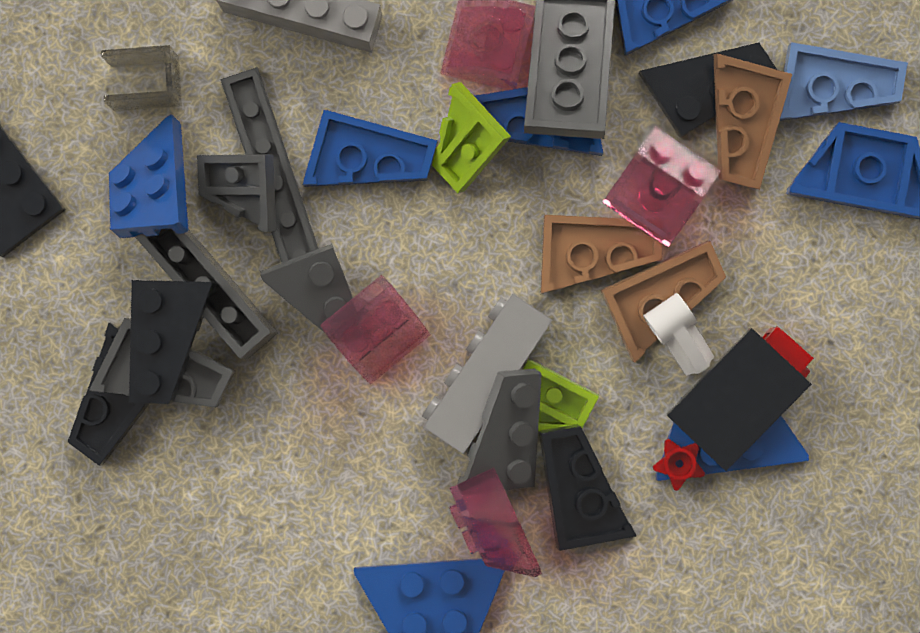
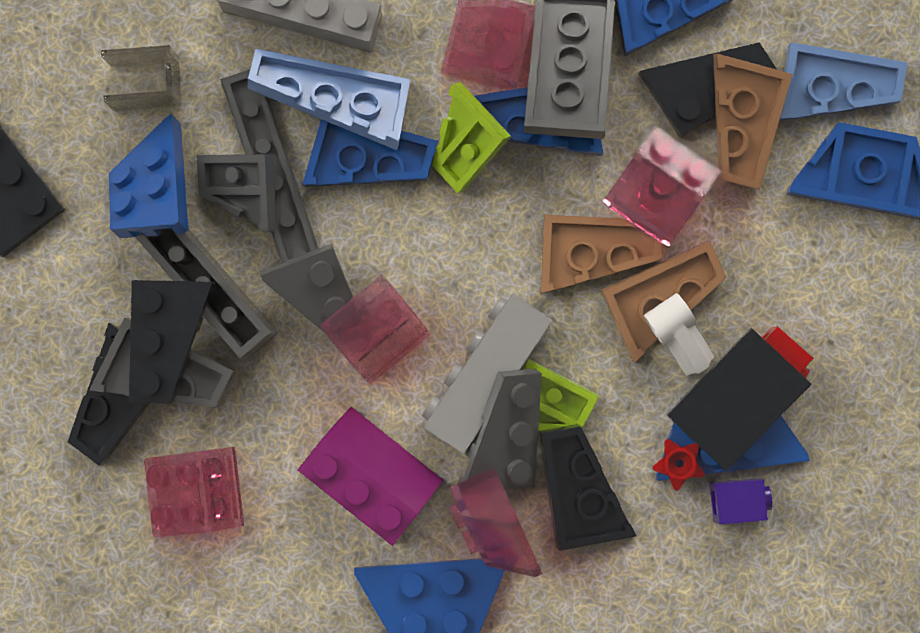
none -> clear pink bracket [144,447,244,537]
none -> medium blue wing [247,49,410,150]
none -> magenta slope [297,407,443,546]
none -> dark purple brick [709,478,772,524]

